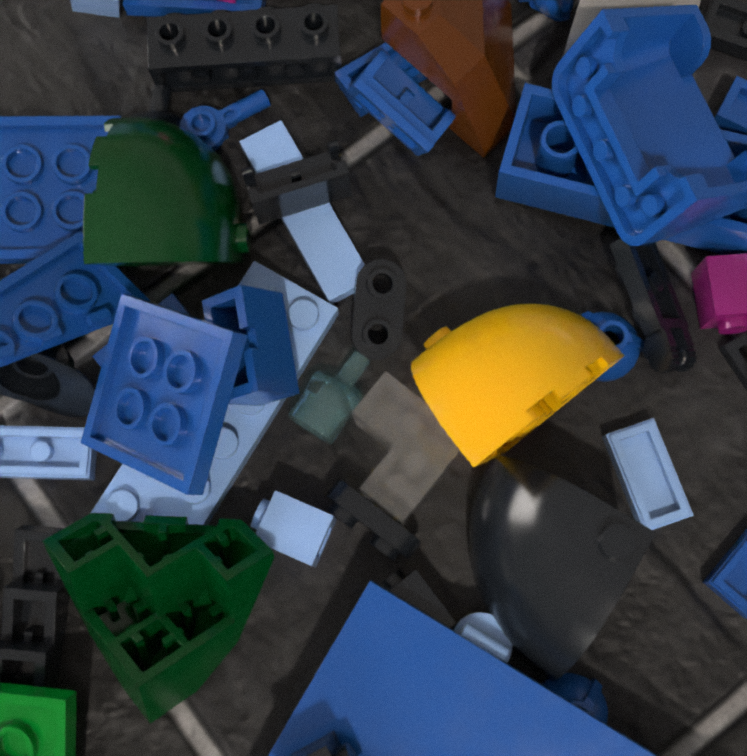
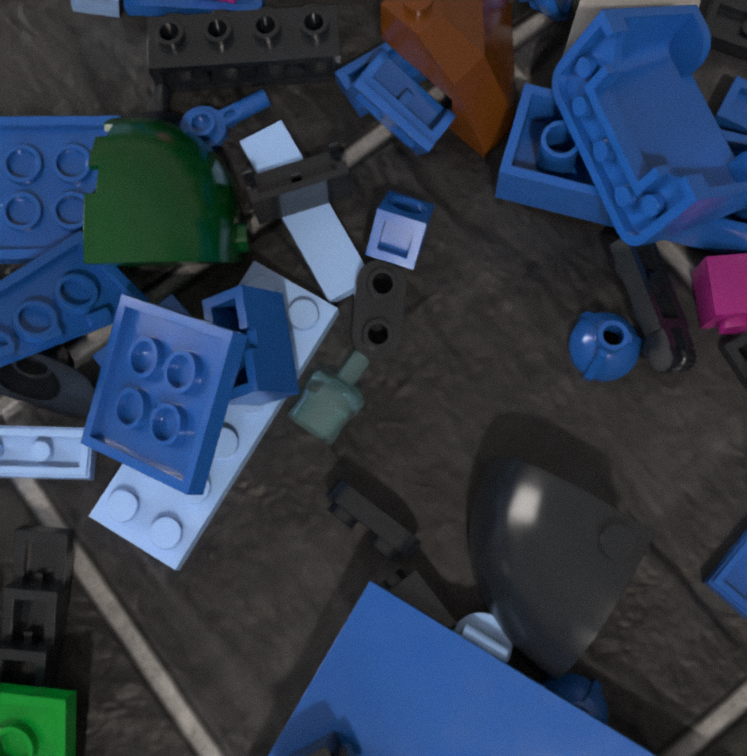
dark green brick [43,513,274,724] -> none
light blue brick [251,490,337,568] -> none
clear brick [352,371,461,526] -> none
yellow brick [411,304,625,467] -> none
light blue tile [602,418,694,530] -> none
none -> brick [365,190,435,270]

